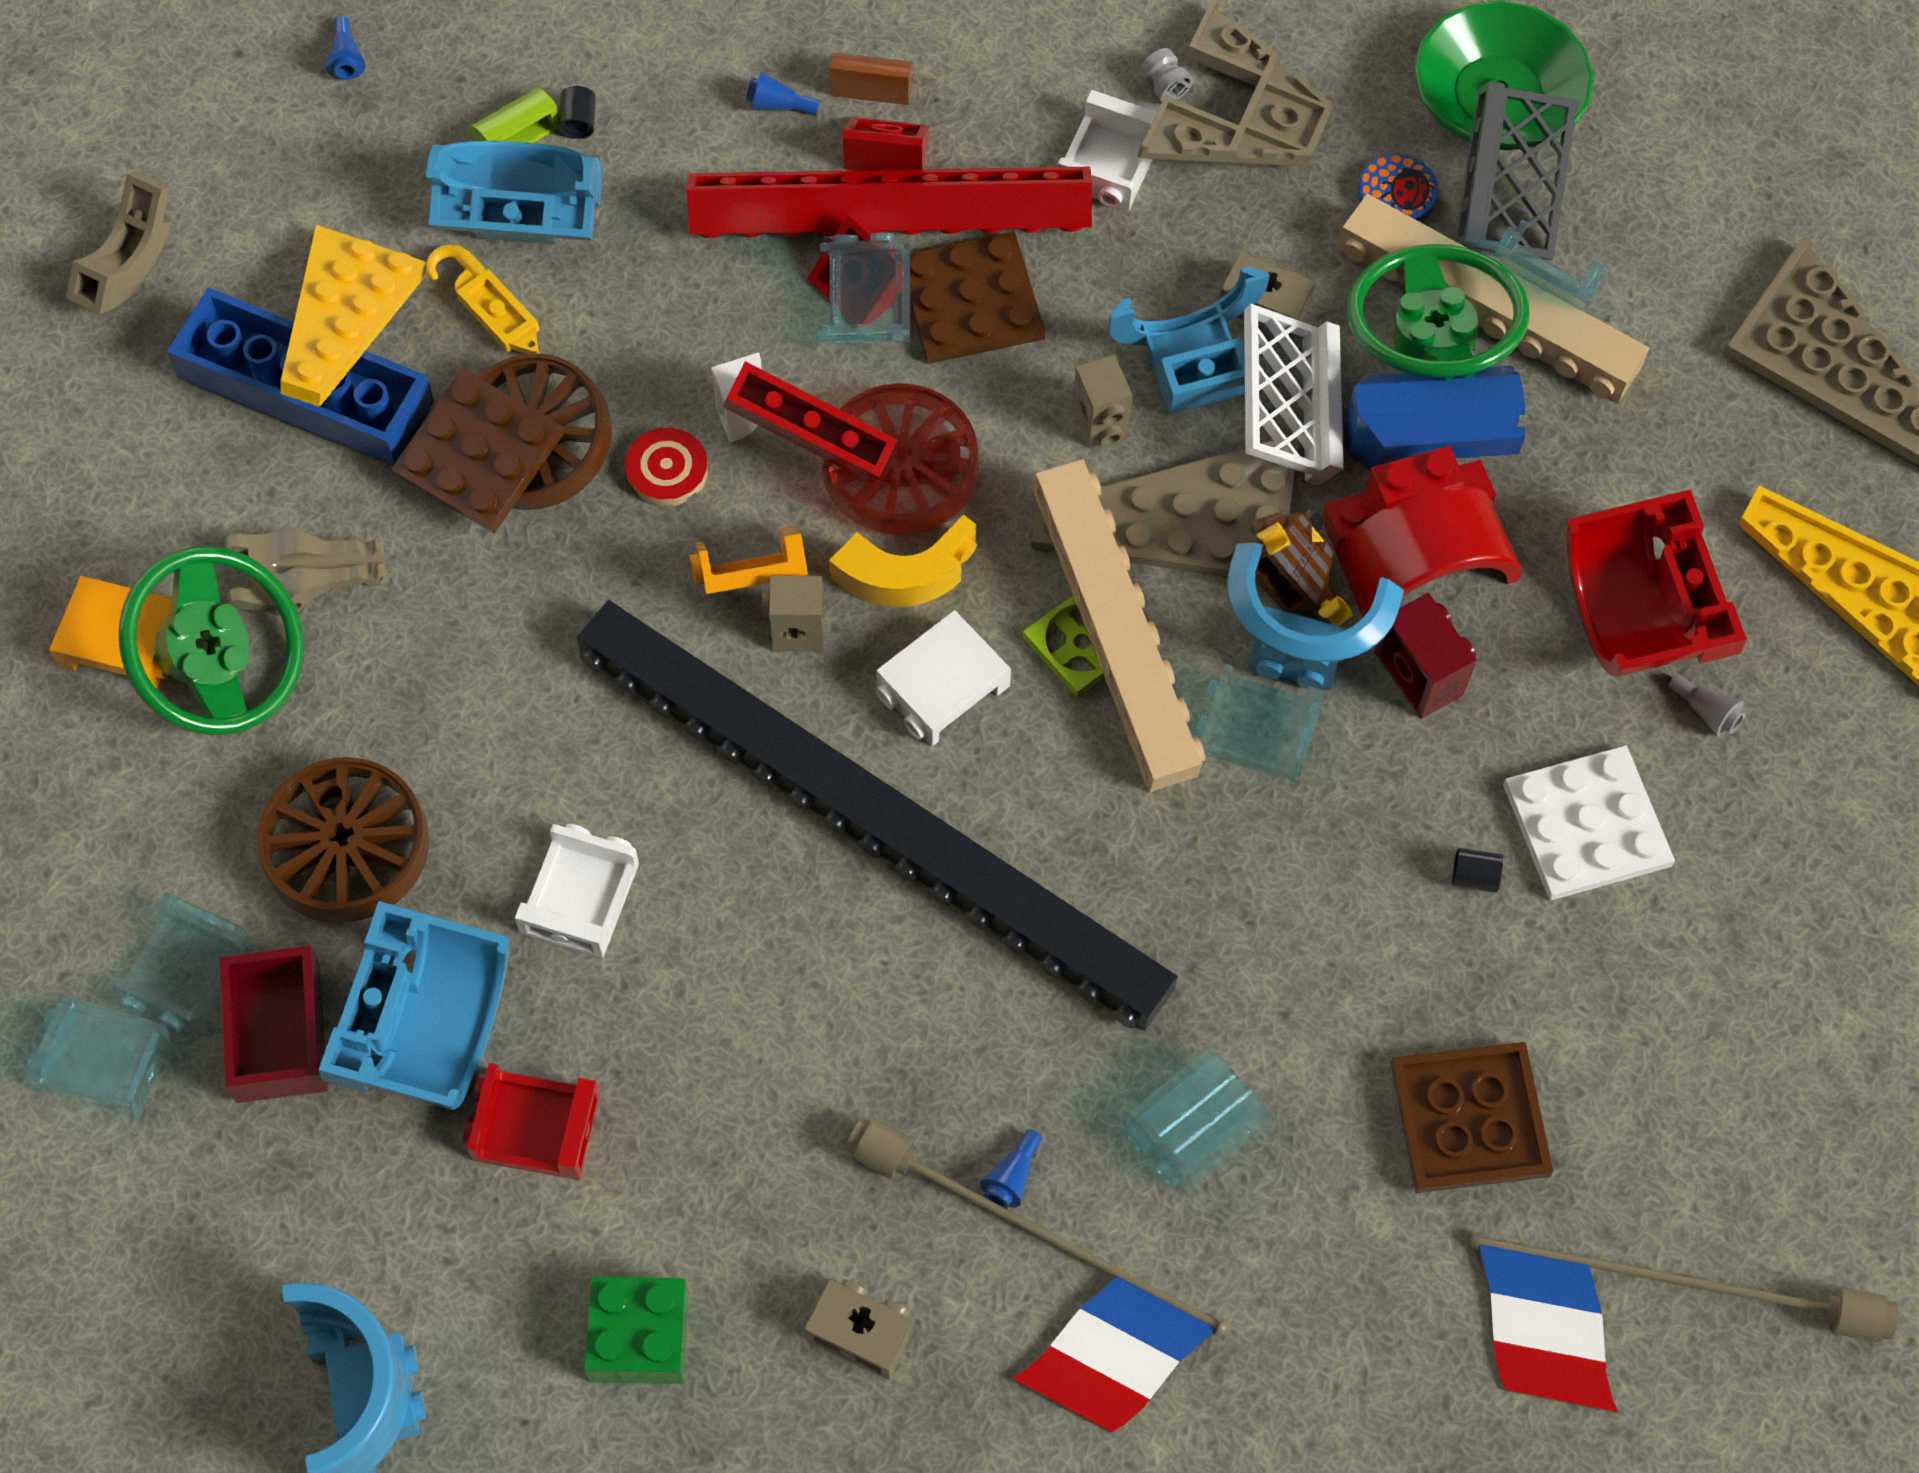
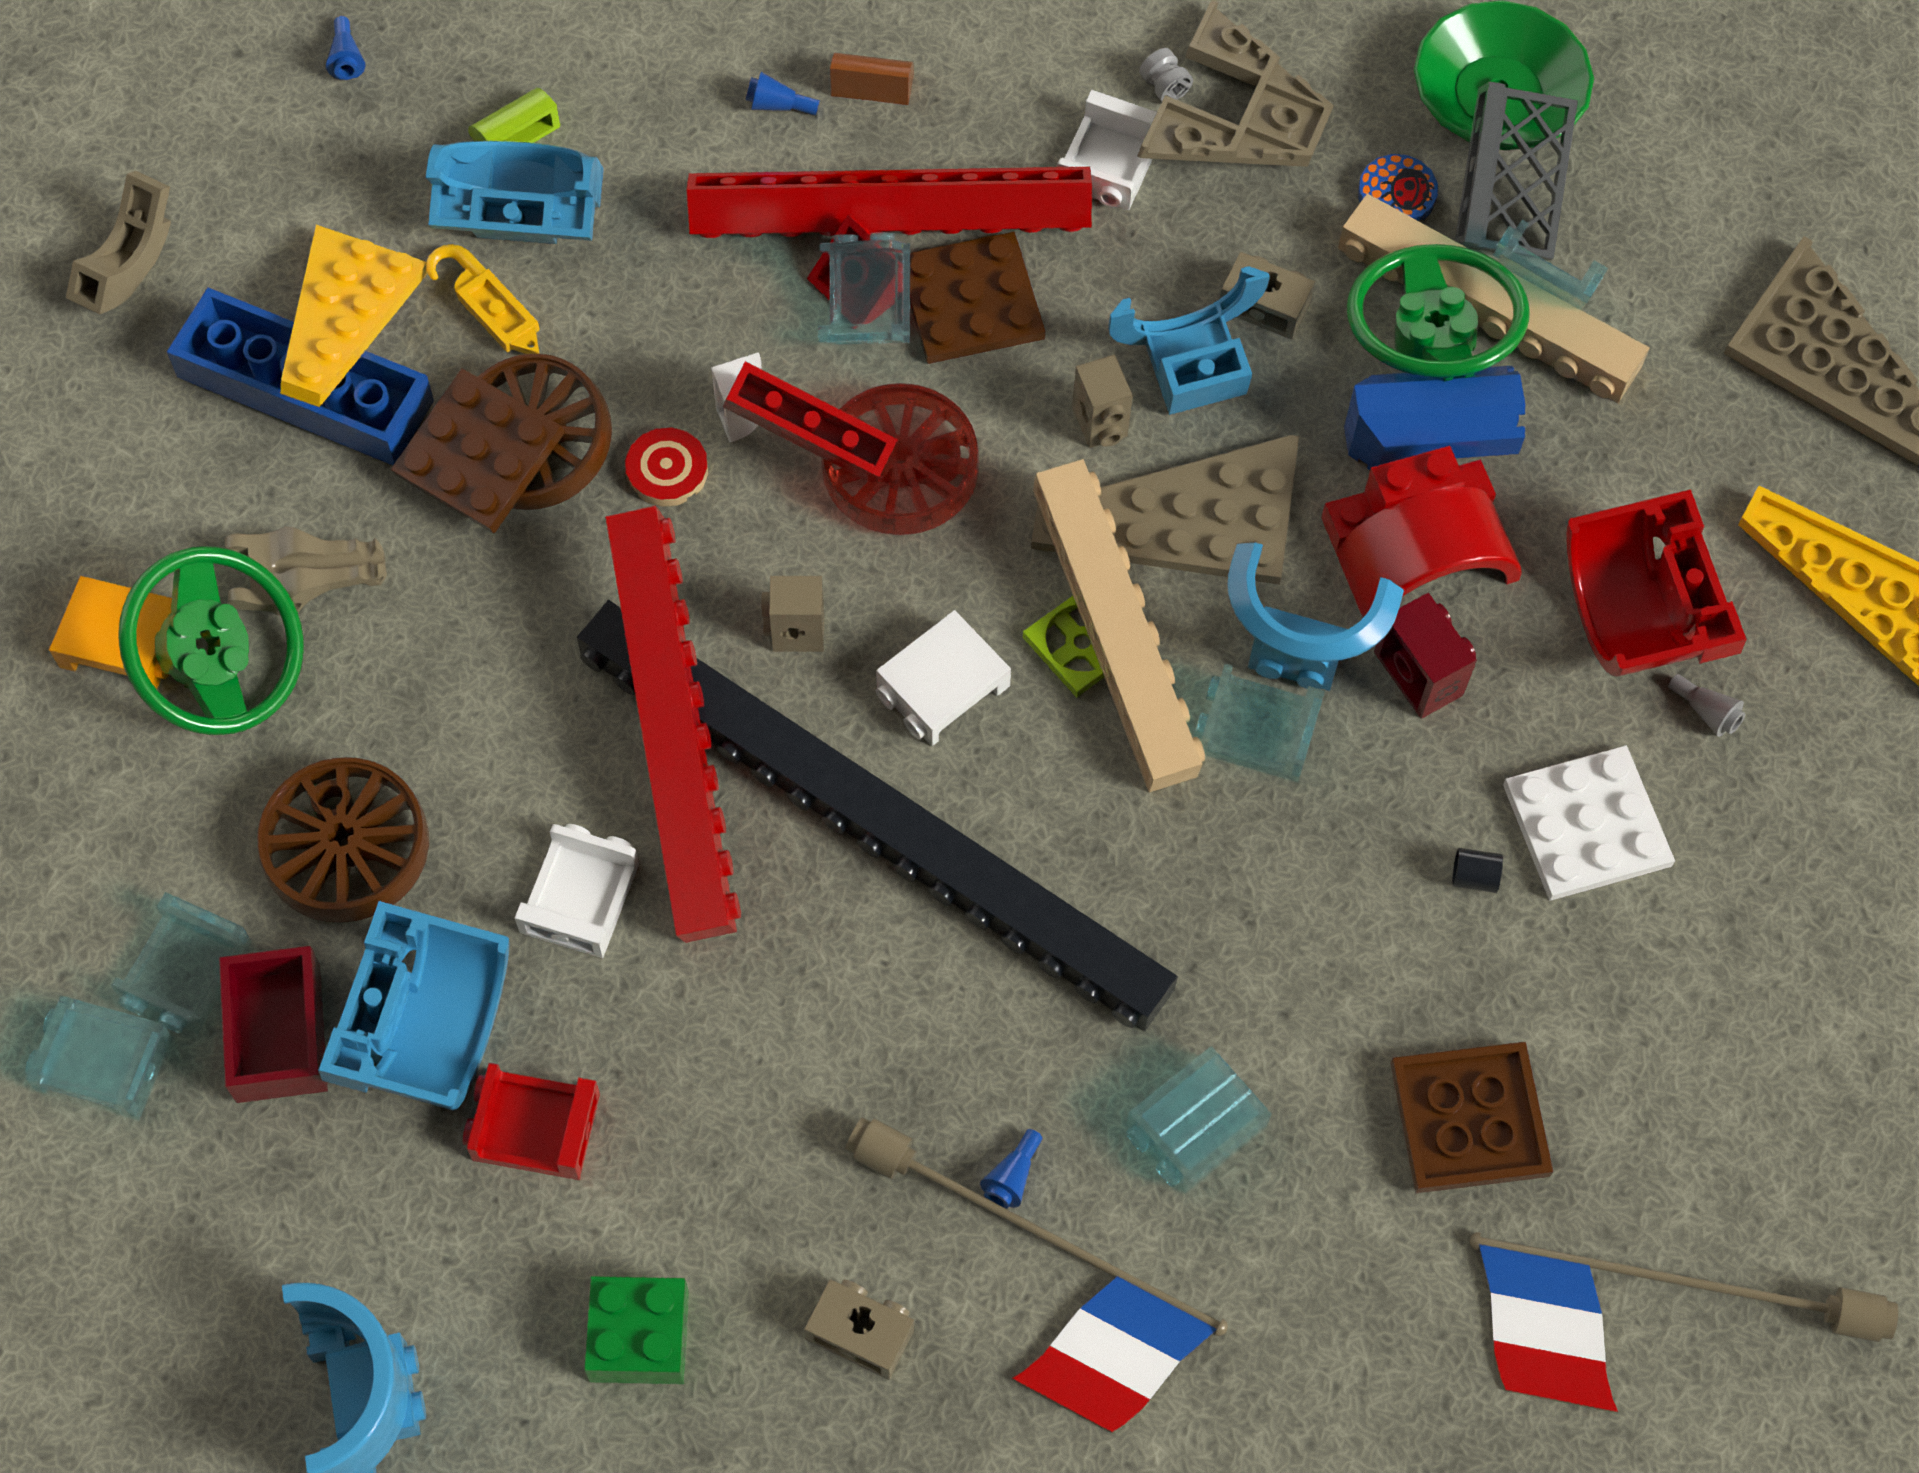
black beam [558,86,596,139] -> none
light orange panel [689,525,808,594] -> none
yellow arch [829,515,977,607] -> none
red slope [843,117,930,170] -> none
white fence [1244,304,1343,485] -> none
torso [1251,510,1353,626] -> none
none -> red brick [605,505,741,943]

